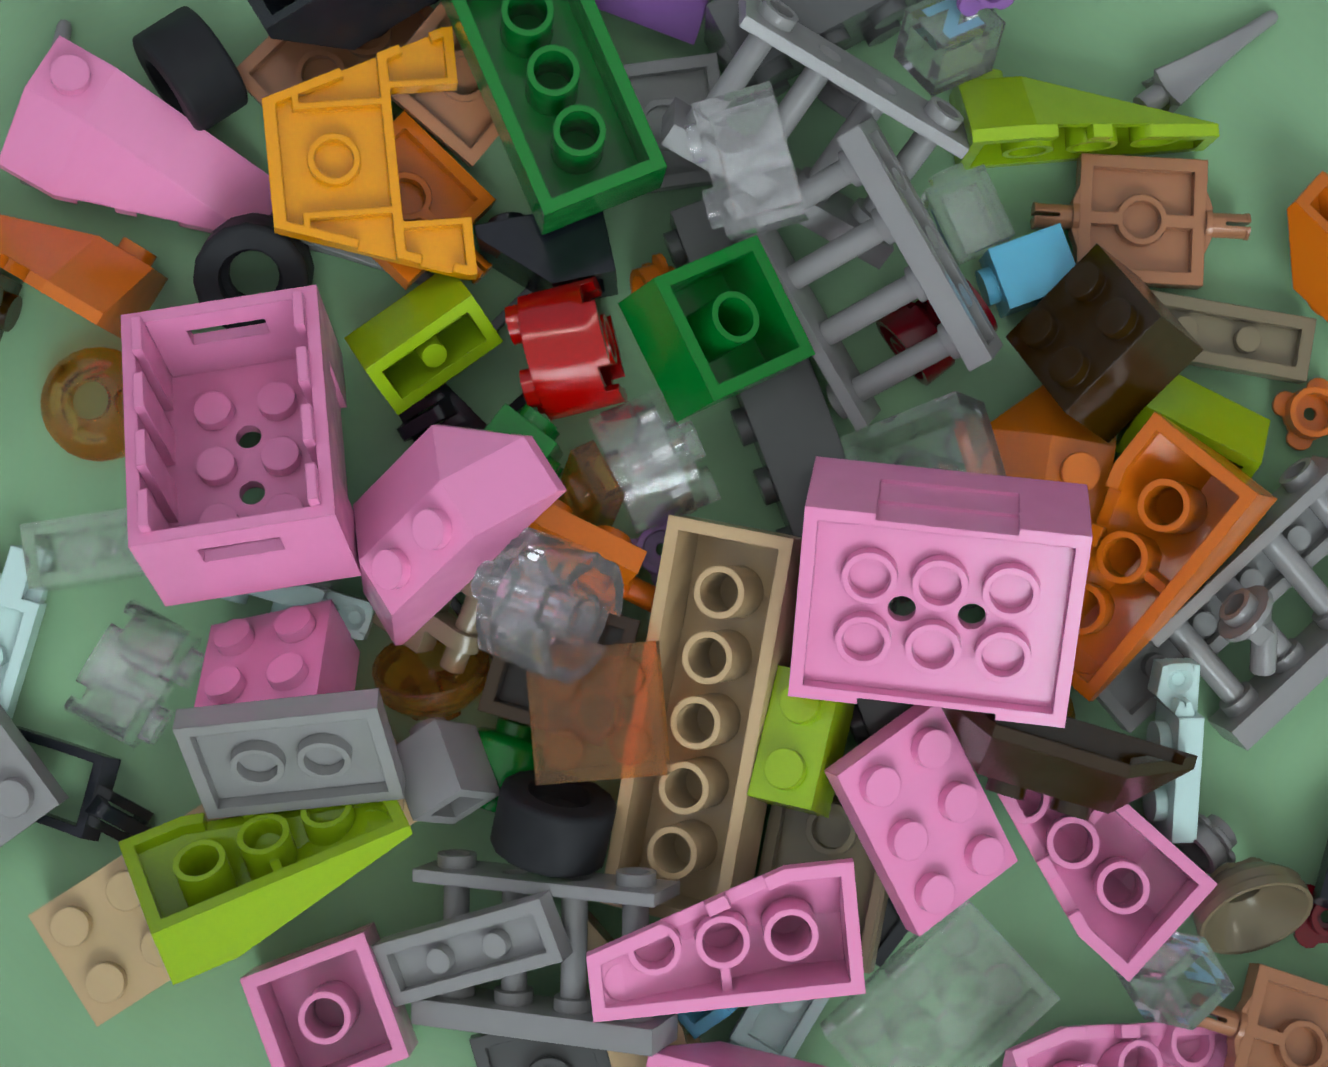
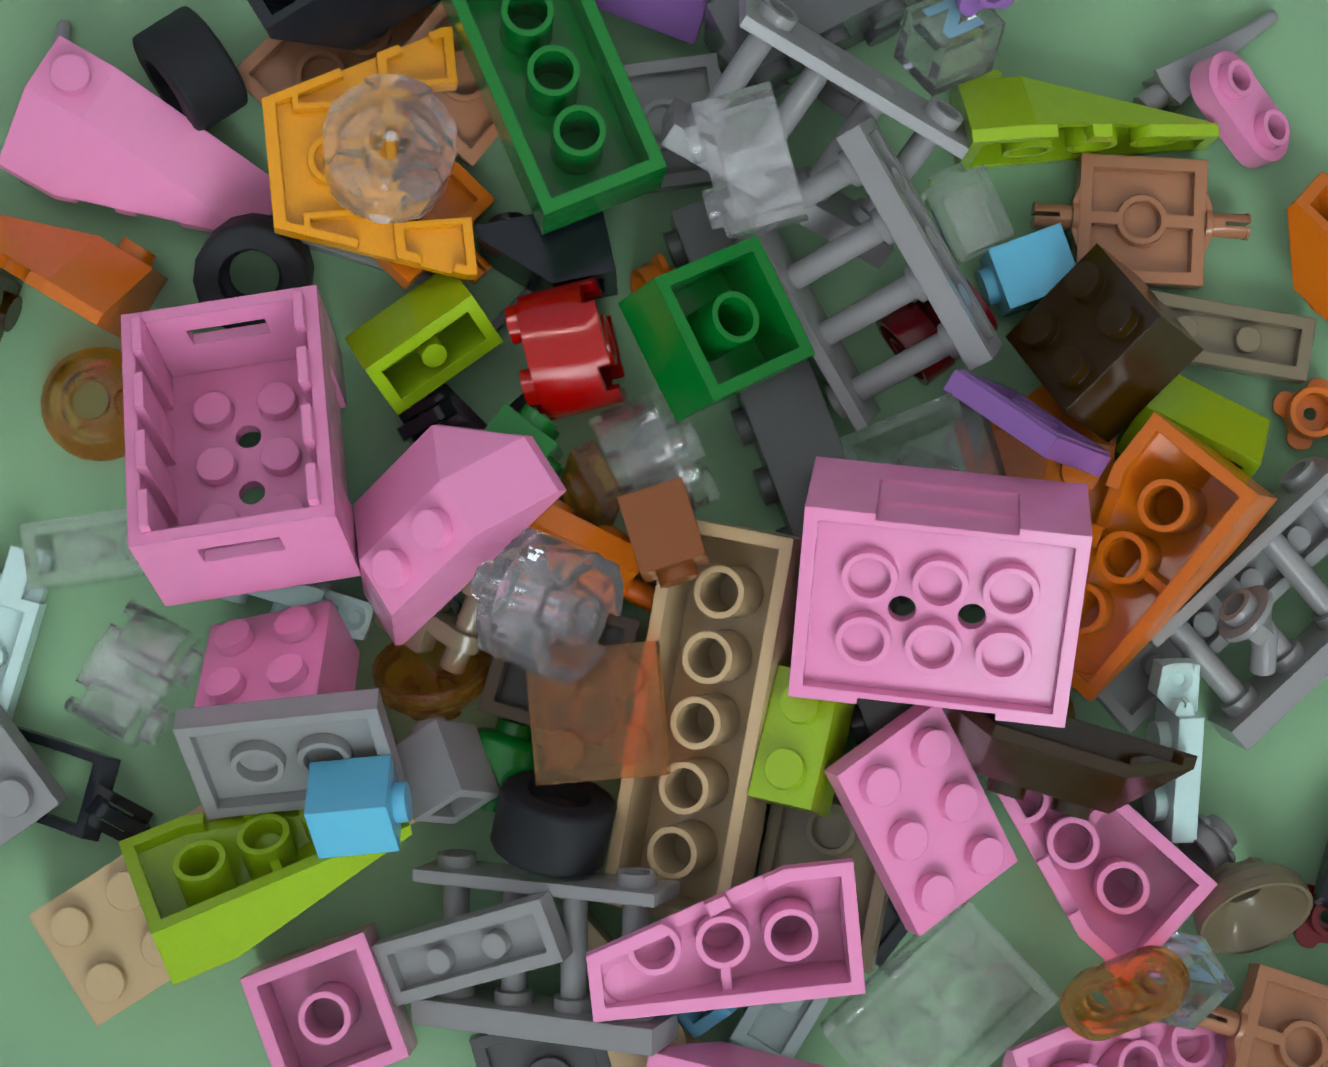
none -> medium azure brick [304,755,412,859]
none -> clear brick [322,73,458,224]
none -> dark orange brick [617,476,710,588]
none -> medium lavender tile [943,368,1112,477]
none -> clear orange plate [1060,945,1190,1041]
none -> bright pink plate [1190,51,1290,169]

